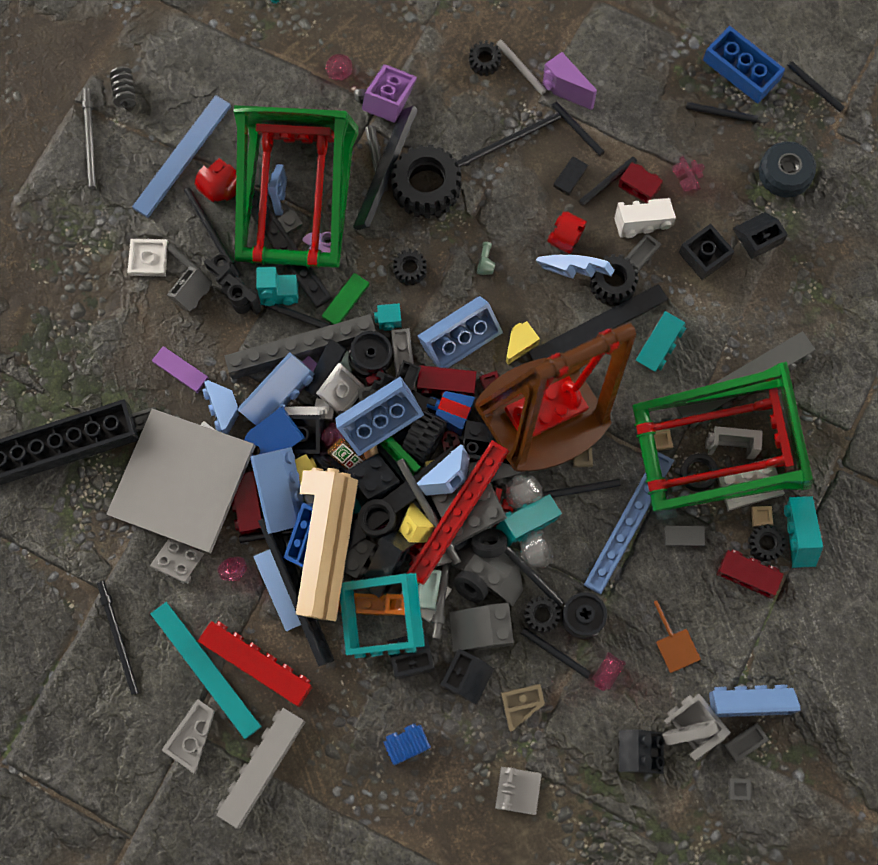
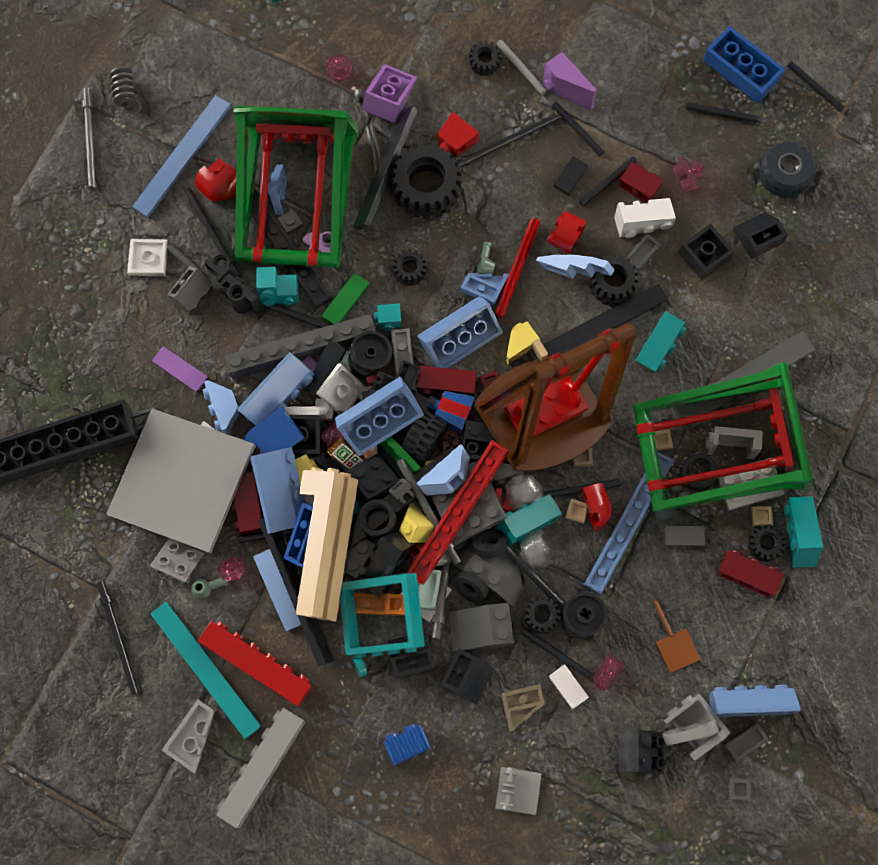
none -> sand green bar [191,576,228,599]
none -> teal tile [353,658,367,678]
none -> dark grey tile [388,478,414,504]
none -> red torso [437,112,479,157]
none -> medium blue wing [460,273,509,306]
none -> red axle [495,218,540,318]
none -> tan tile [532,339,548,361]
none -> white tile [548,664,589,709]
none -> tan tile [565,499,588,524]
none -> red brick [582,483,612,532]

